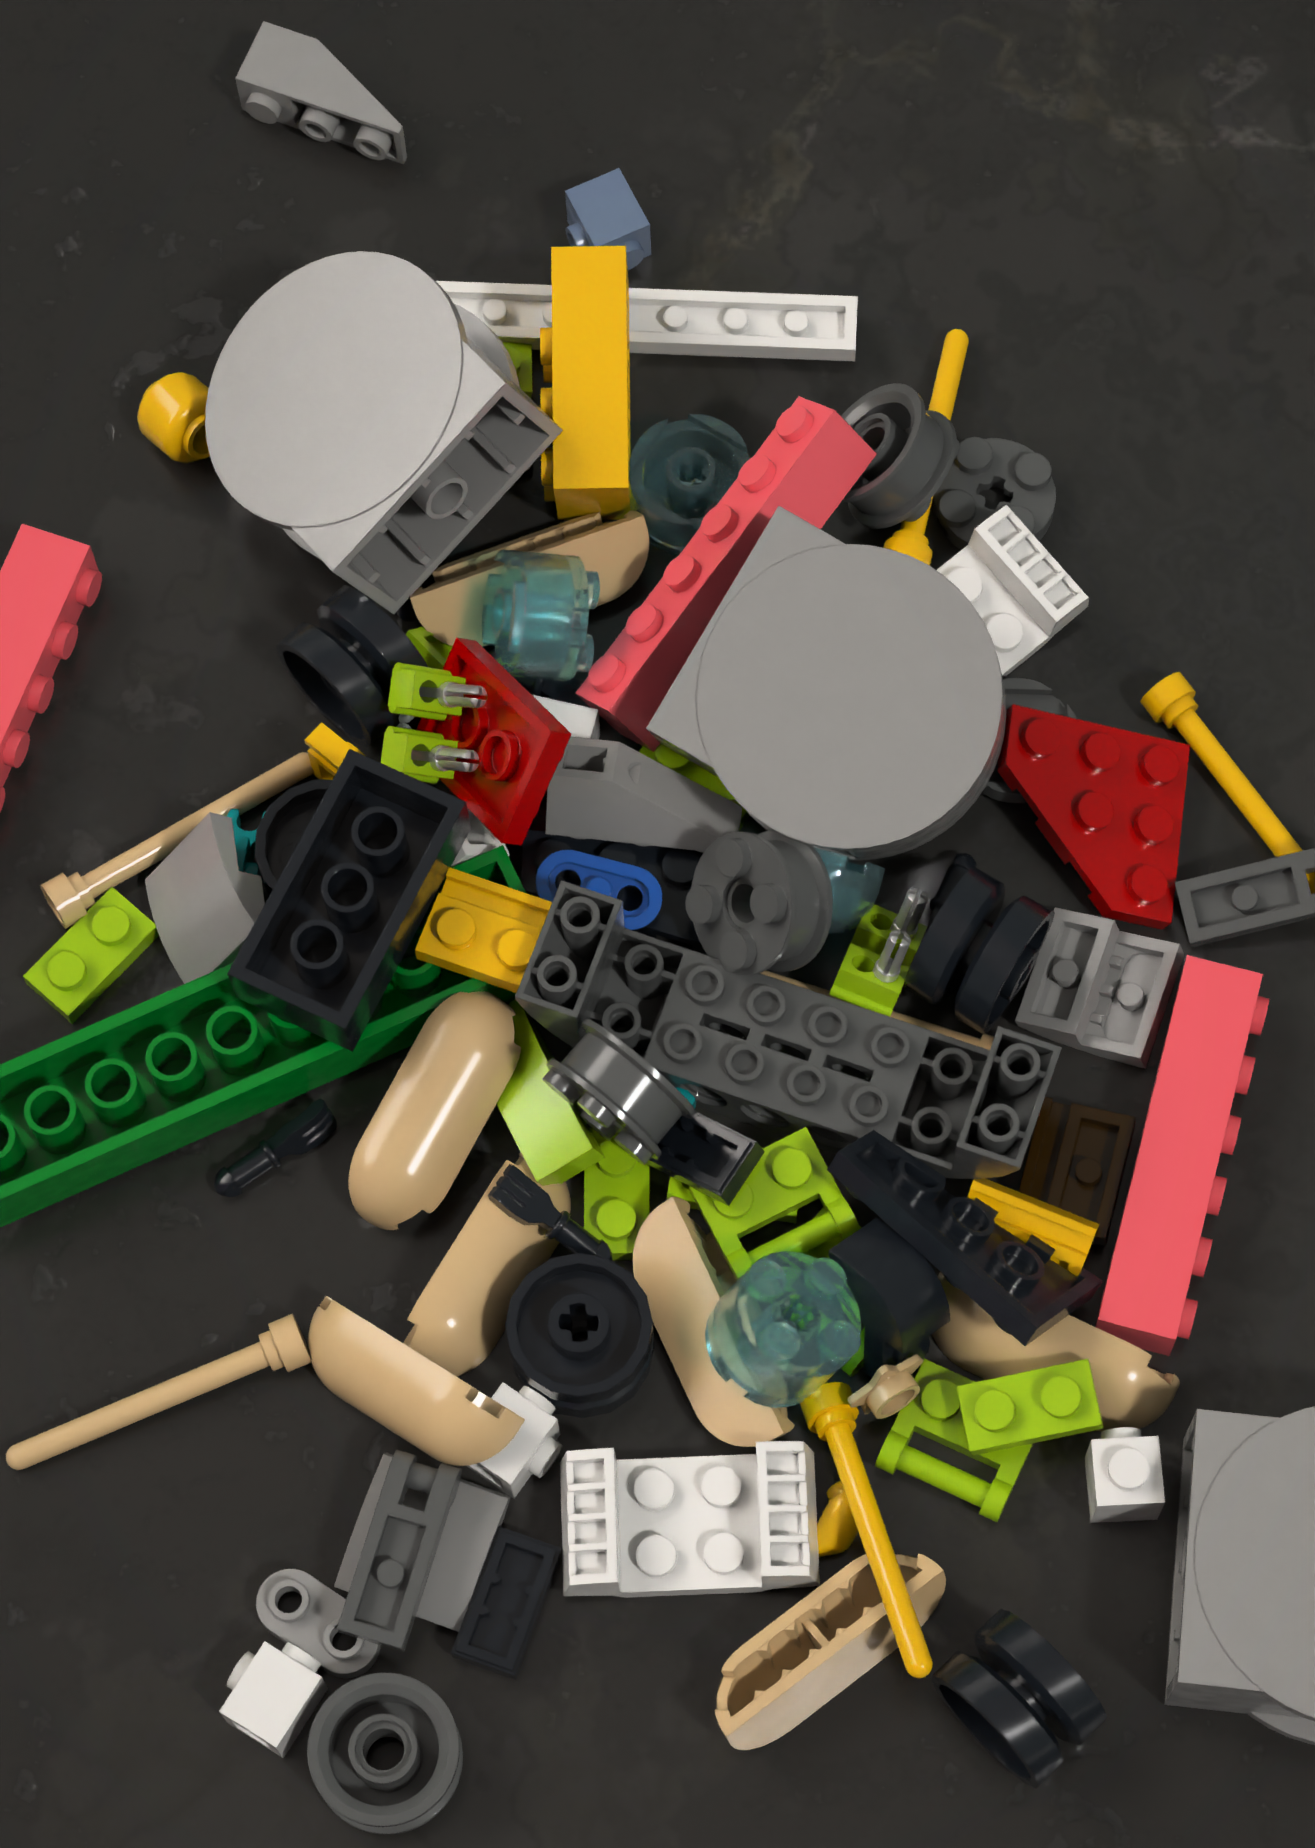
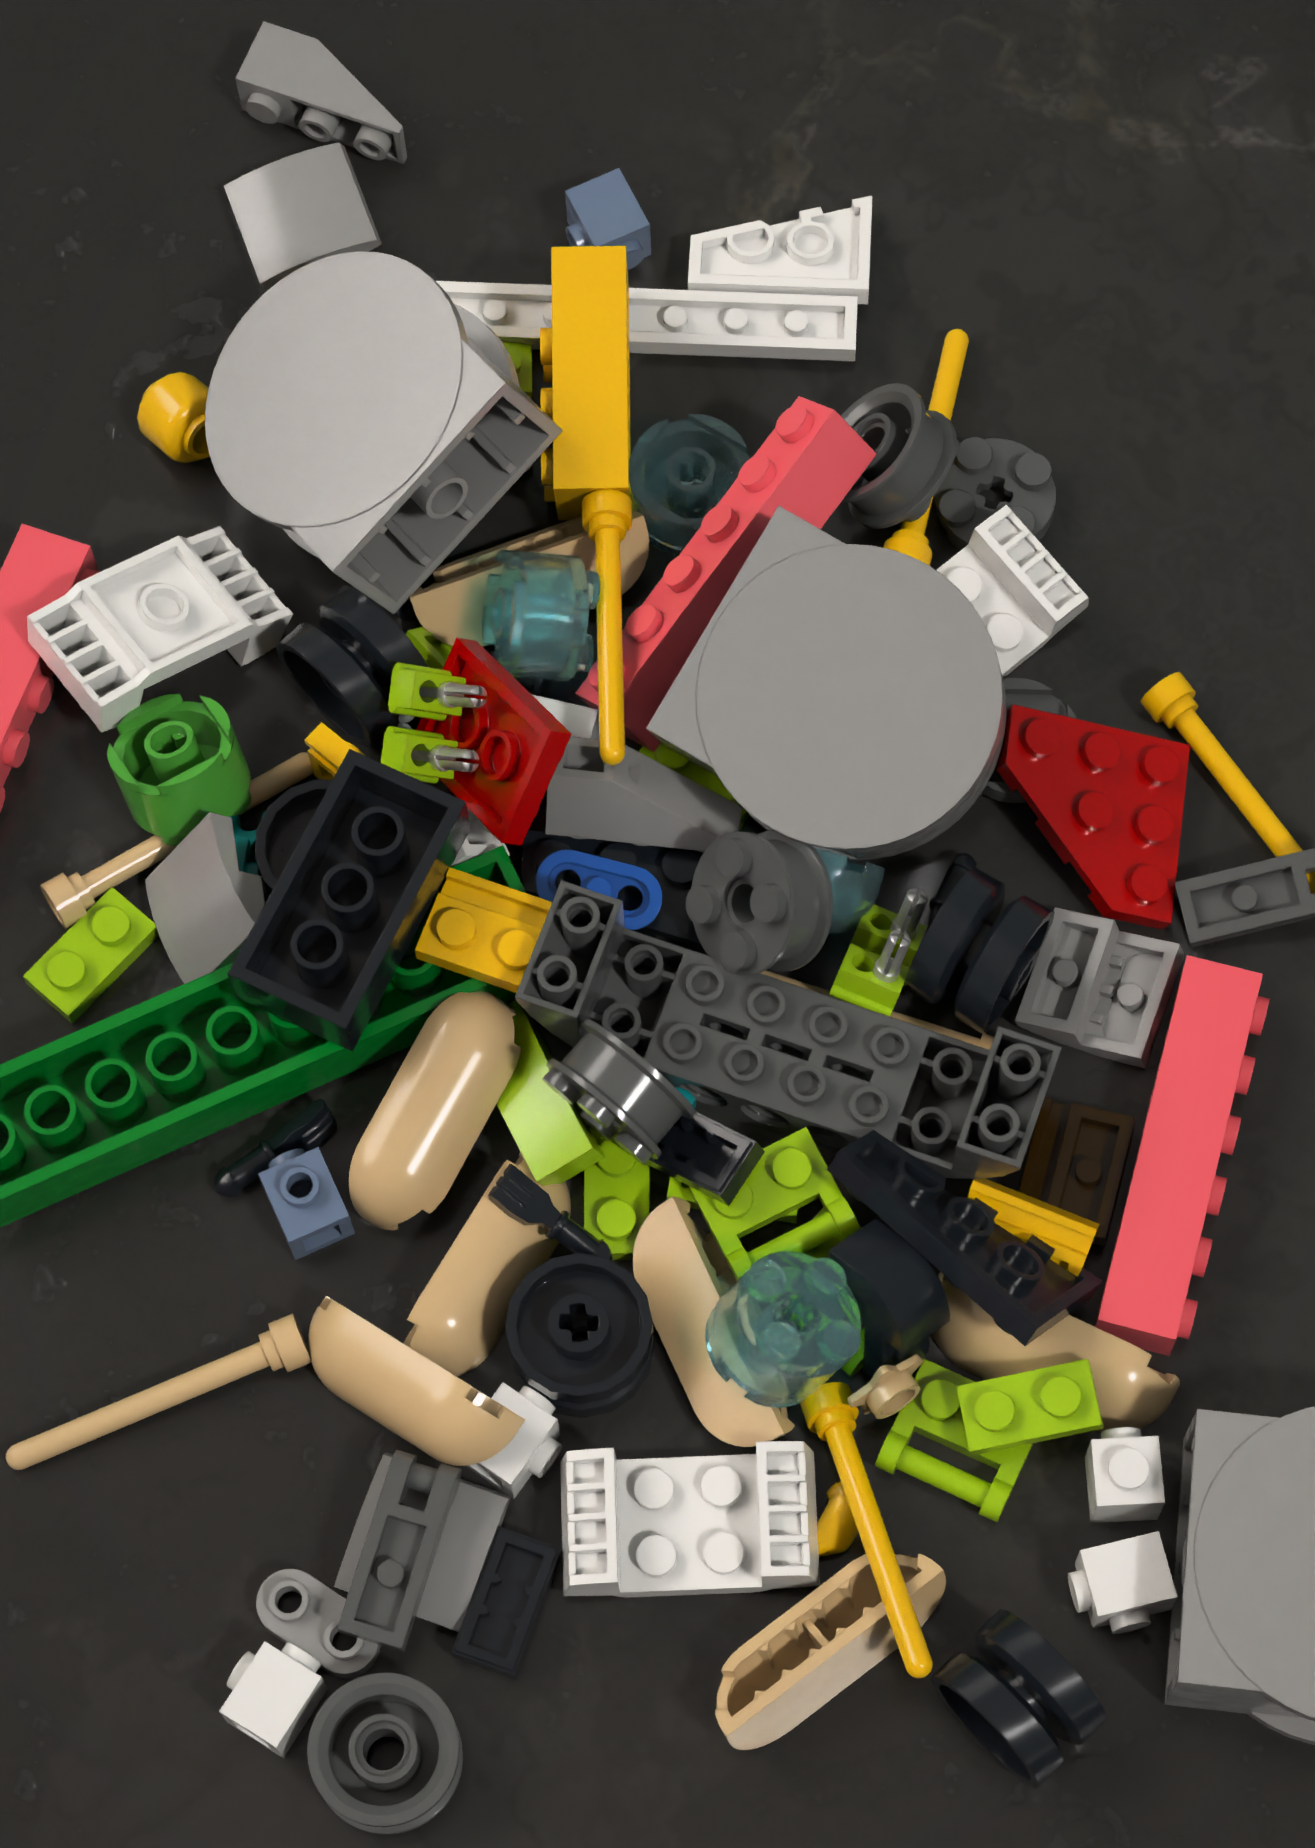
none -> white plate [27,526,293,732]
none -> bright green brick [107,694,252,846]
none -> light grey slope [224,142,382,290]
none -> sand blue brick [258,1147,355,1260]
none -> yellow piece [582,489,632,765]
none -> white wing [688,195,872,304]
none -> white brick [1068,1531,1178,1634]

